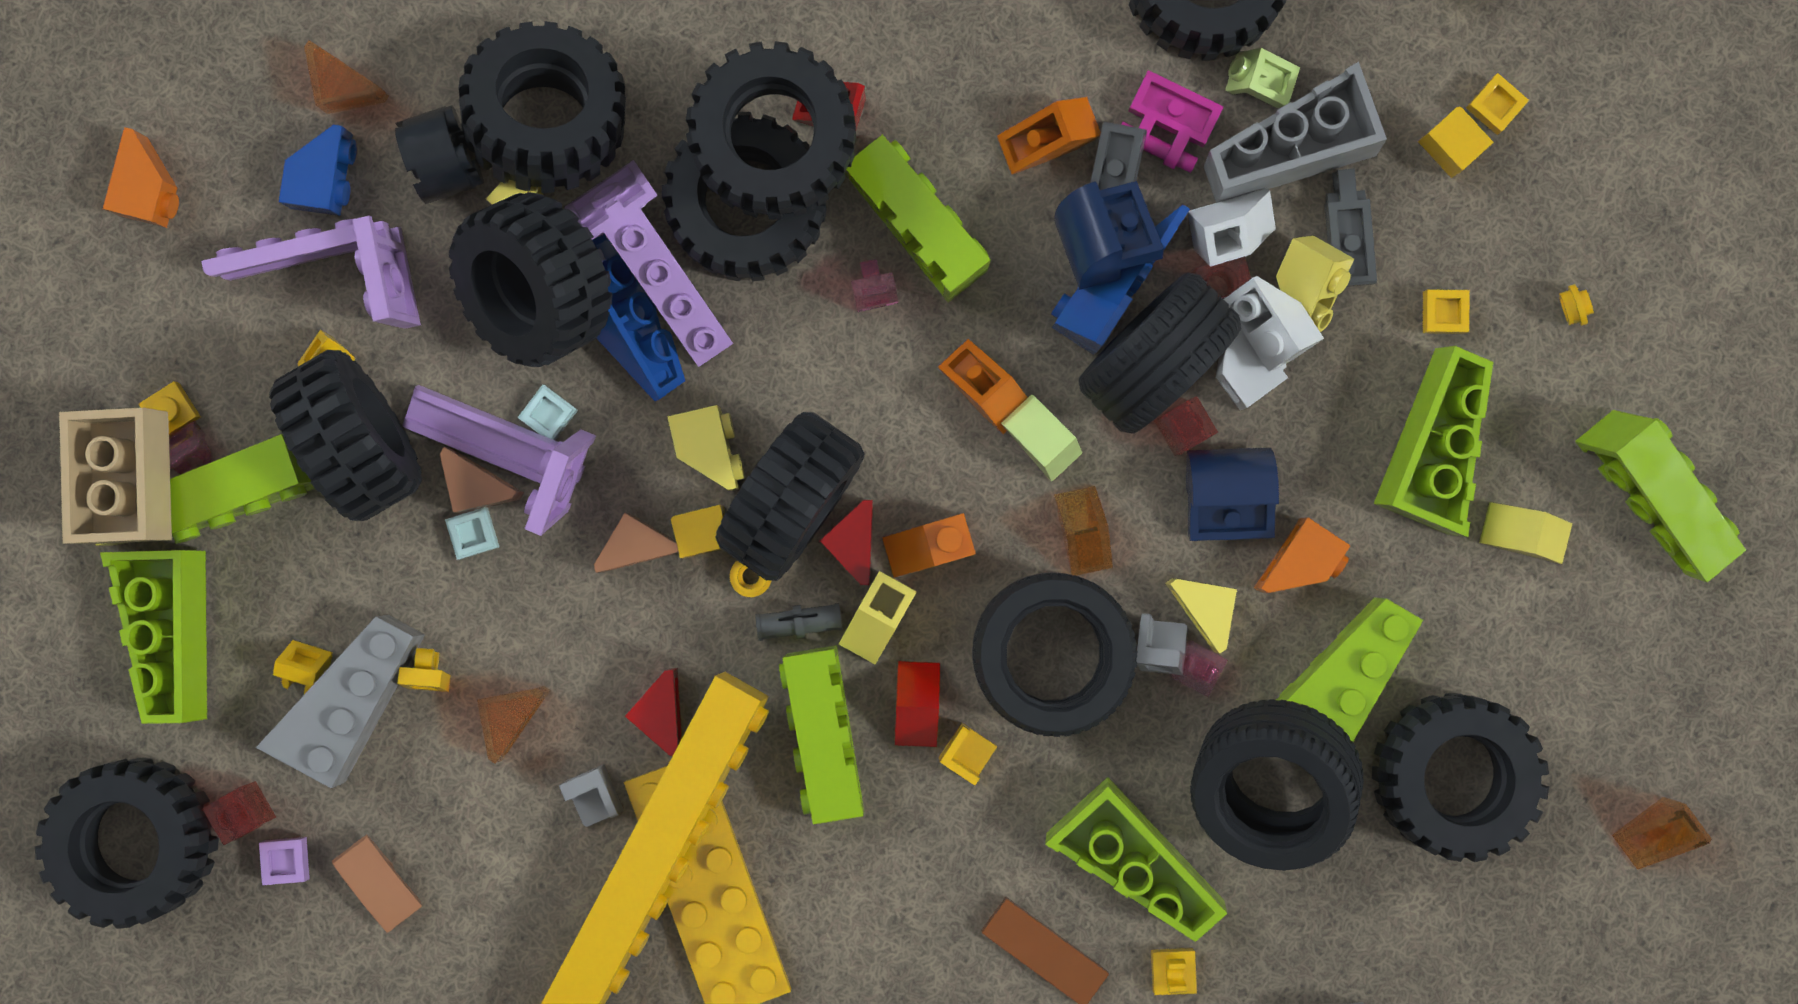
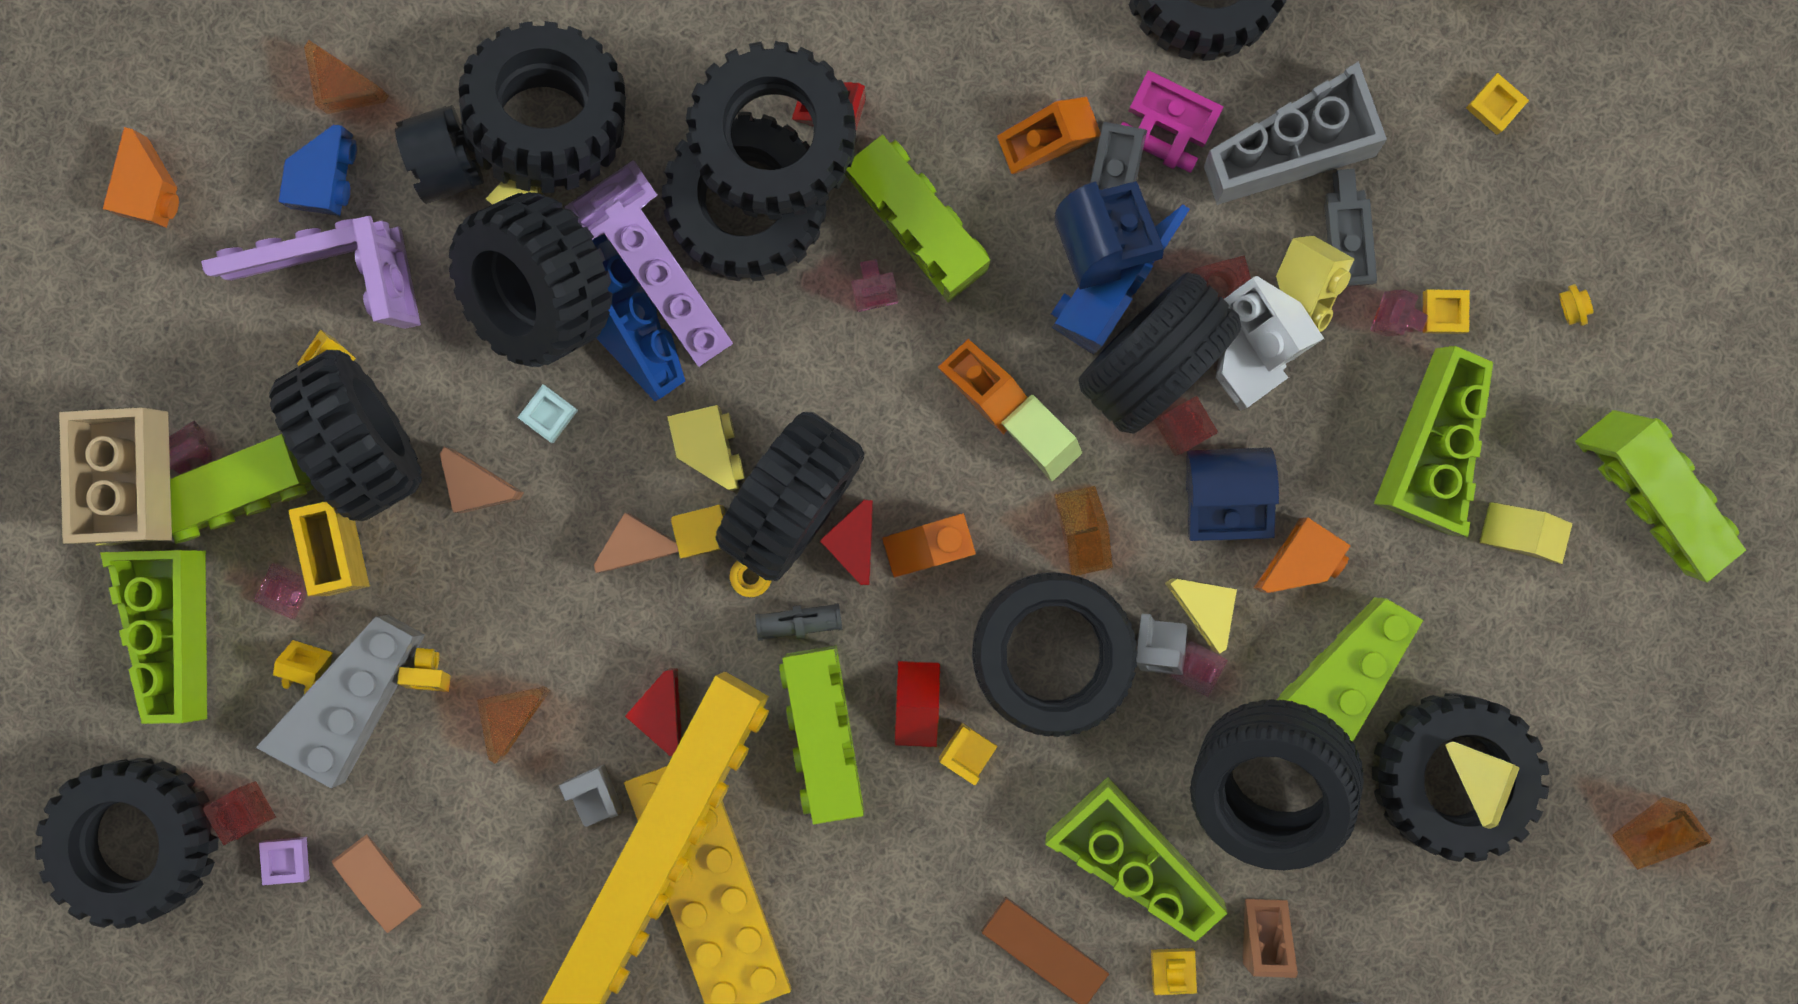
yellow plate [139,381,201,438] -> none
lavender bracket [402,385,596,536] -> none
light aqua tile [445,507,499,560] -> none
light yellow slope [839,571,917,664] -> none
white slope [1188,188,1276,267] -> none
yellowish green bracket [1226,48,1300,108] -> none
yellow panel [1418,107,1494,178] -> none
none -> clear pink tile [253,563,307,619]
none -> yellow brick [288,502,370,596]
none -> nougat slope [1243,899,1298,978]
none -> clear pink tile [1370,289,1428,336]
none -> light yellow slope [1445,741,1520,829]

